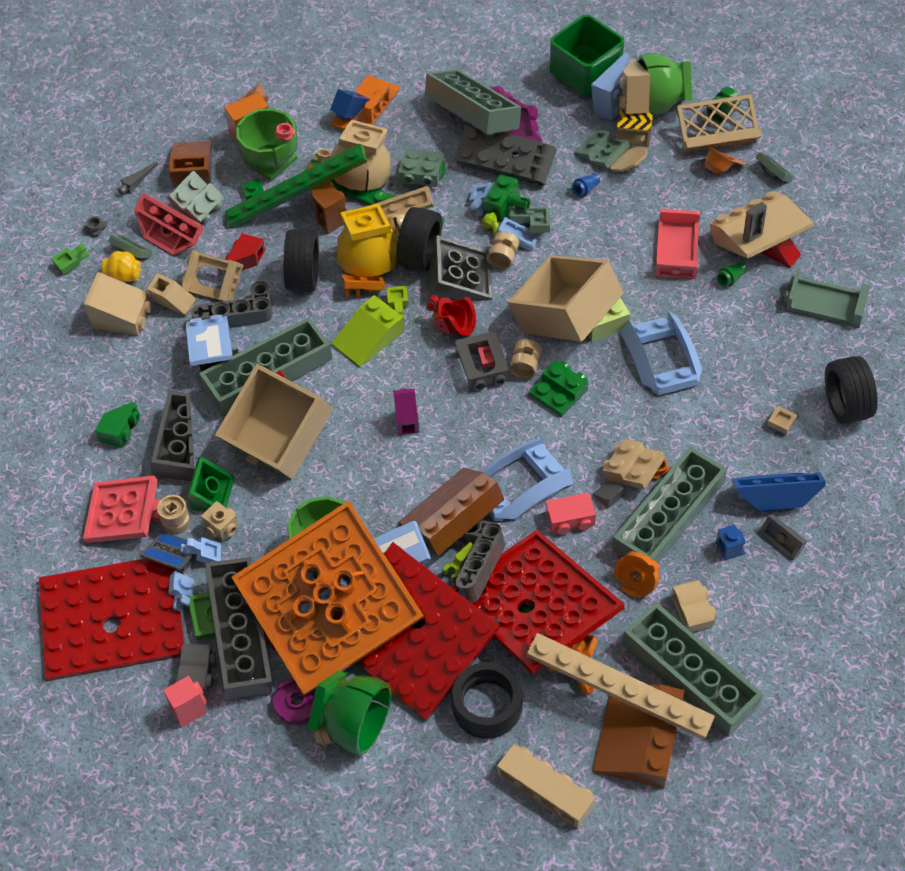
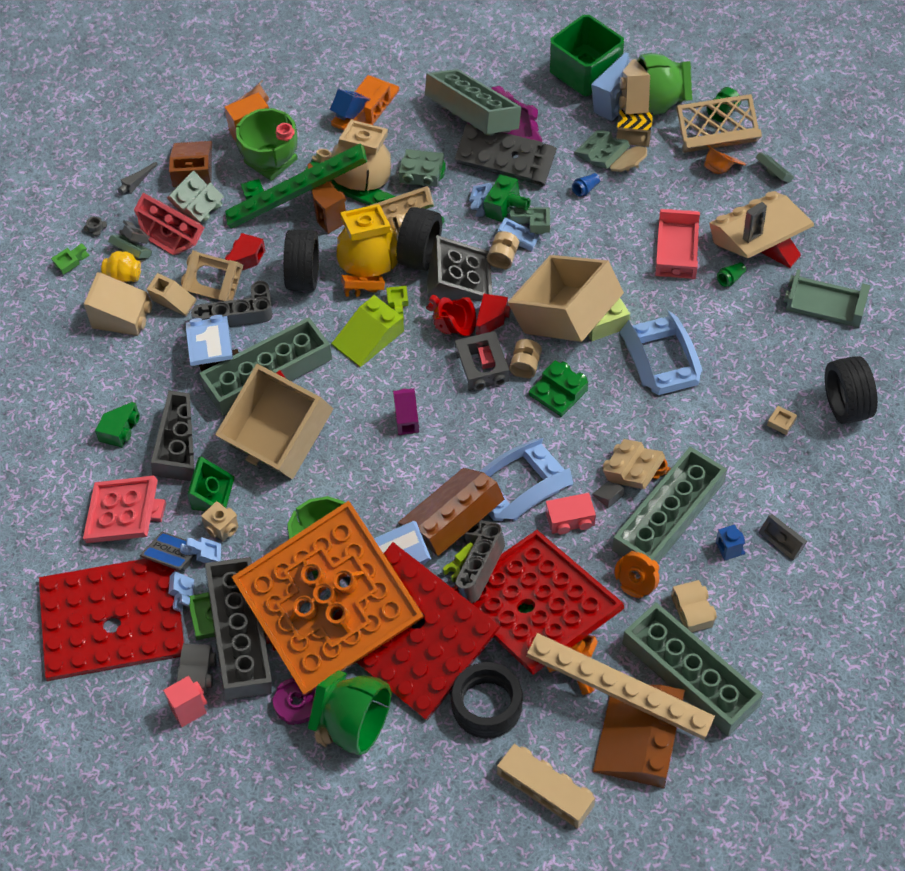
tan wheel [157,495,190,534] -> none
lime plate [482,212,500,237] -> none
blue wedge [732,472,826,512] -> none
none -> dark grey plate [119,220,150,244]
none -> red slope [476,293,511,335]

